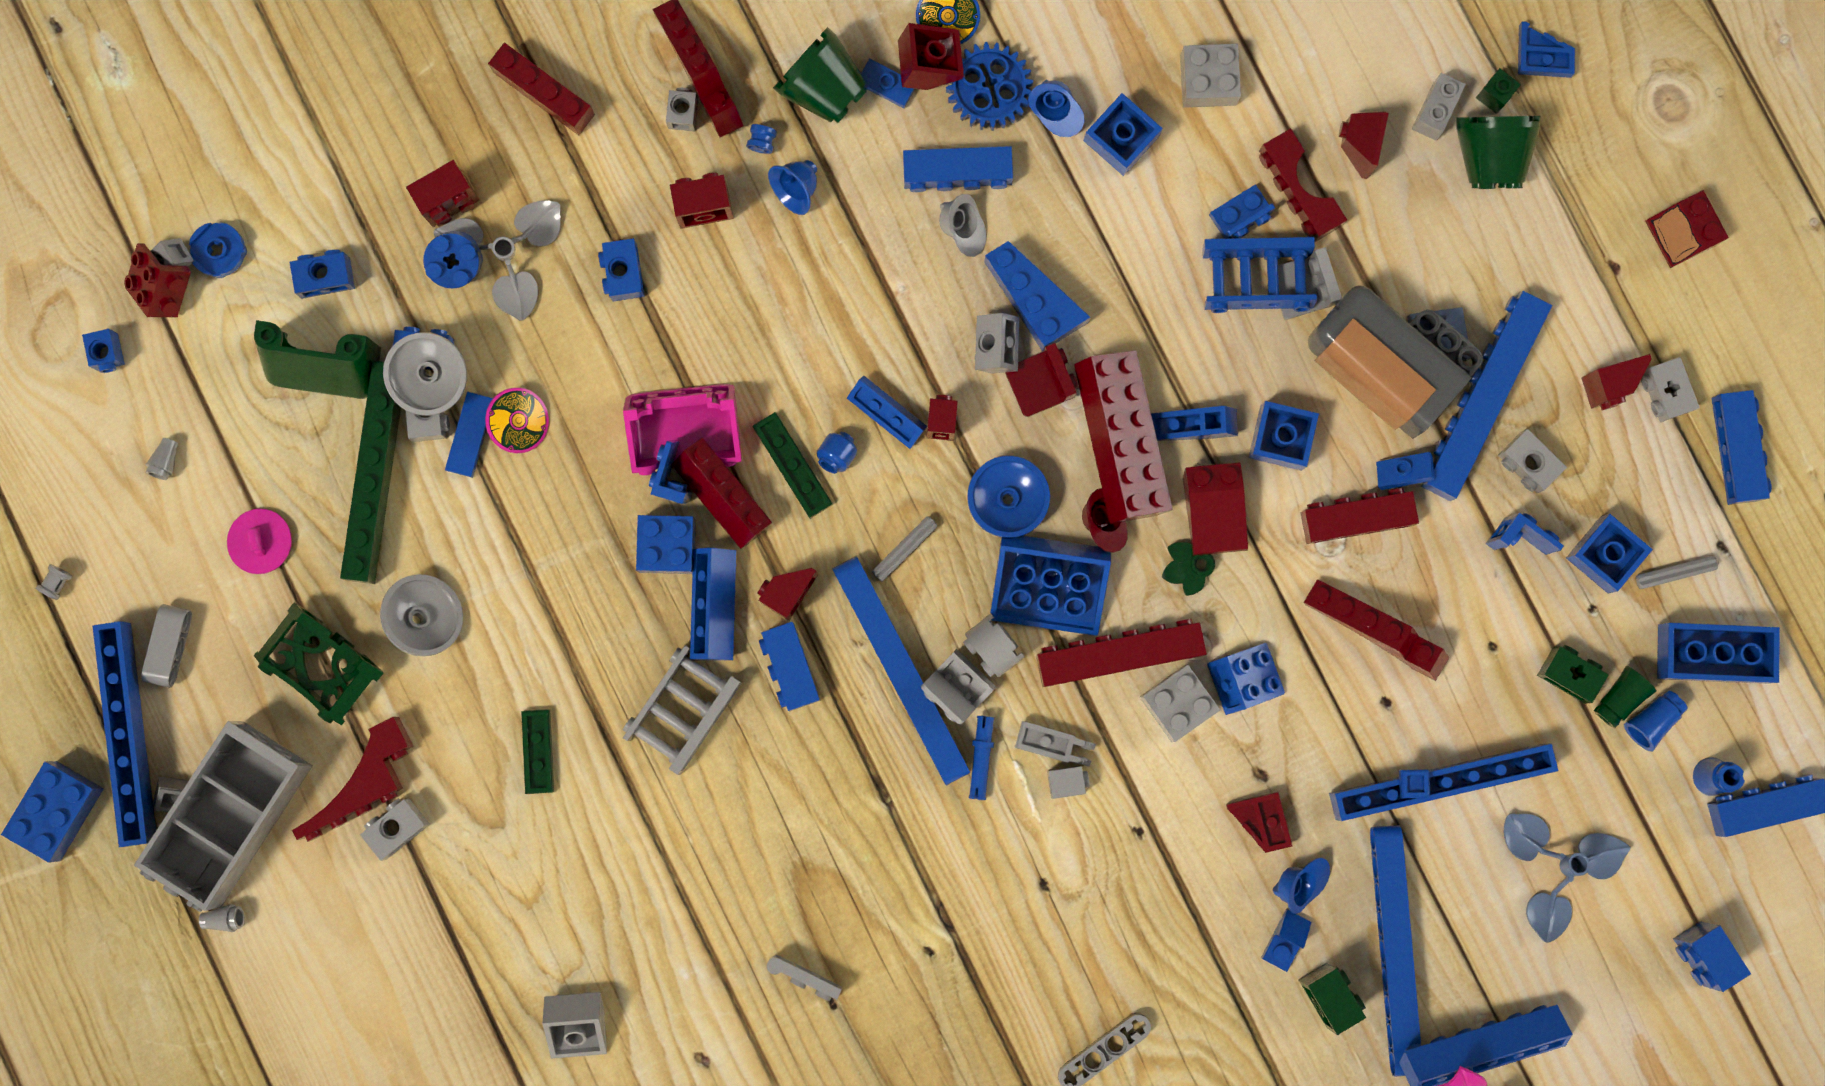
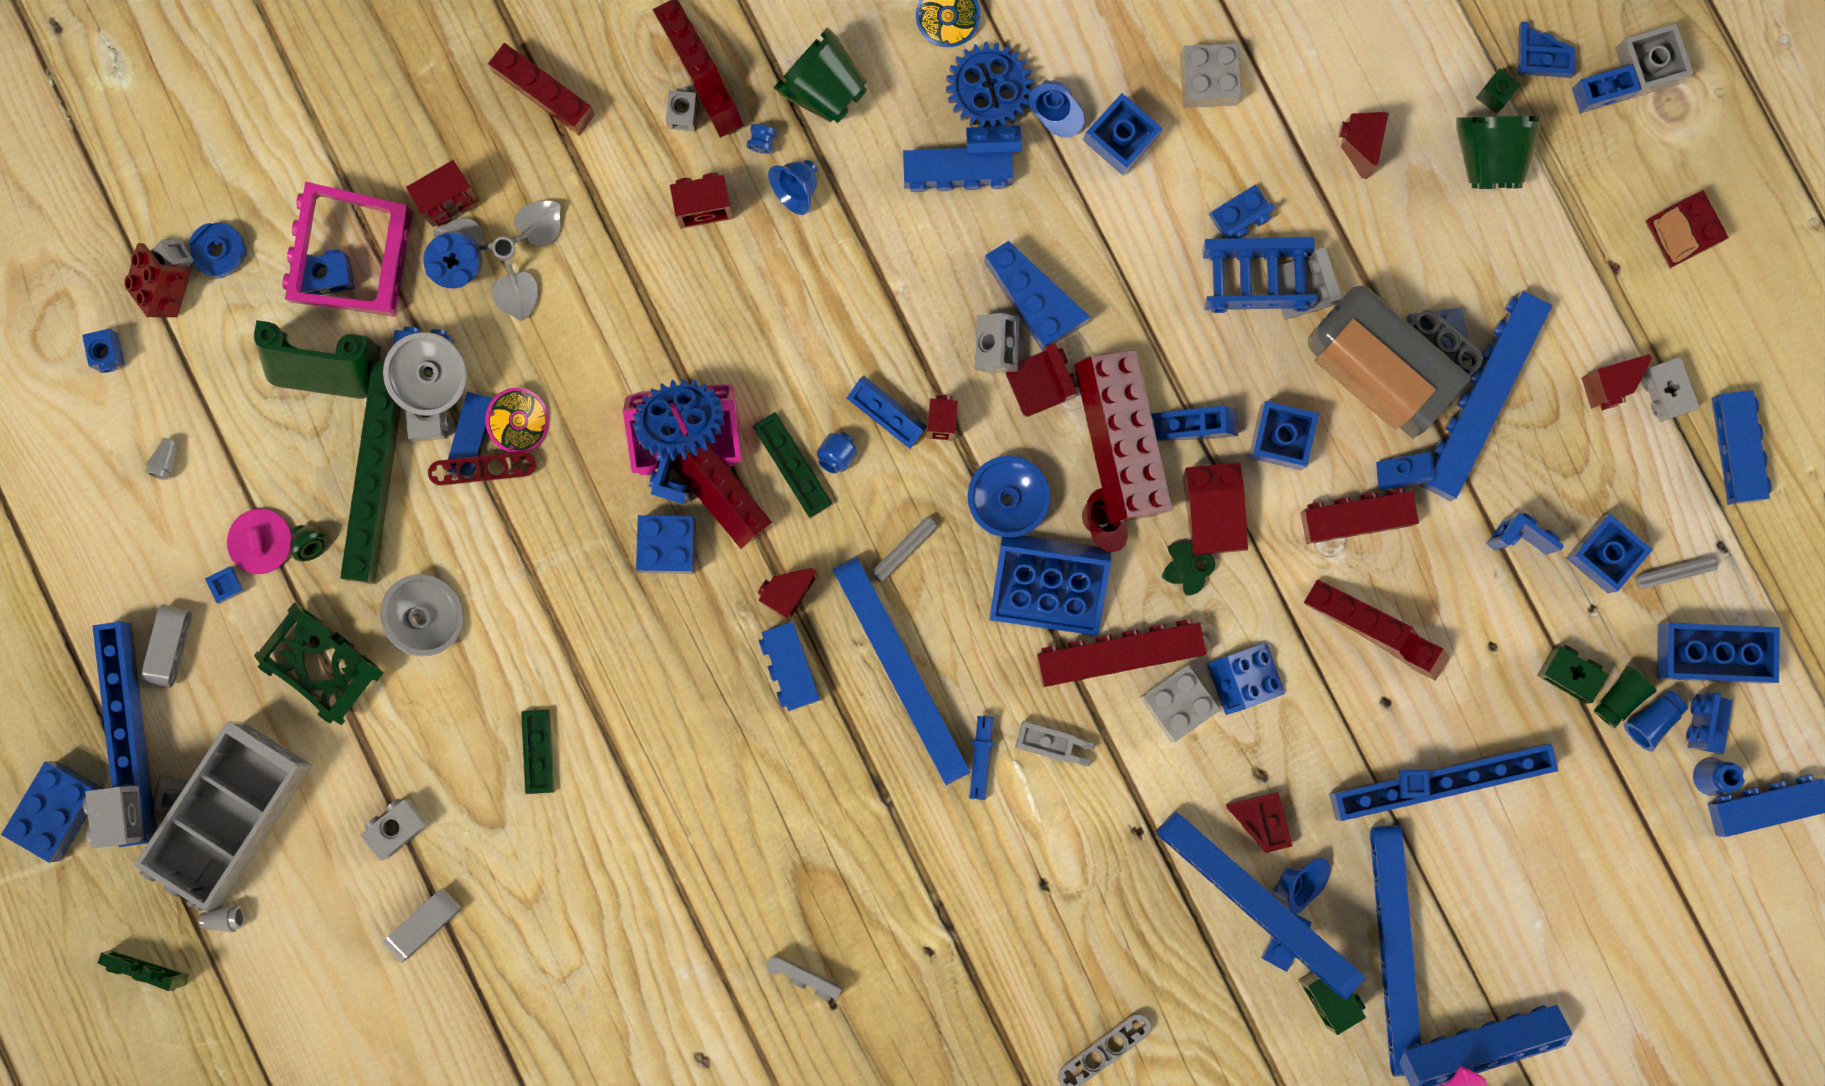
light grey bush [35,564,72,600] -> none
dark red arch [292,717,414,842] -> none
light grey slope [542,992,607,1059] -> none
blue brick [598,238,645,302] -> none
light grey fence [623,645,742,775] -> none
blue brick [690,548,736,661] -> none
blue plate [861,58,915,109] -> none
dark red slope [898,23,964,90] -> none
light grey bracket [921,649,996,725] -> none
light grey piece [939,194,986,257] -> none
light grey brick [963,613,1025,677] -> none
light grey brick [1047,766,1090,799] -> none
dark red arch [1259,128,1347,242] -> none
light grey brick [1412,73,1466,140] -> none
light grey brick [1498,429,1567,493] -> none
sand blue plant [1503,814,1631,943] -> none
blue brick [1673,921,1751,992] -> none
none -> light grey brick [83,786,145,849]
none -> dark green wing [97,950,189,991]
none -> blue plate [205,566,245,604]
none -> dark pink windscreen [282,181,413,317]
none -> dark green brick [290,525,328,562]
none -> light grey beam [382,888,462,963]
none -> dark red beam [428,452,536,486]
none -> blue gear [633,379,724,460]
none -> blue bracket [966,125,1022,153]
none -> blue beam [1155,811,1365,1000]
none -> blue brick [1572,64,1641,114]
none -> light grey brick [1615,23,1694,98]
none -> blue bracket [1686,693,1733,754]

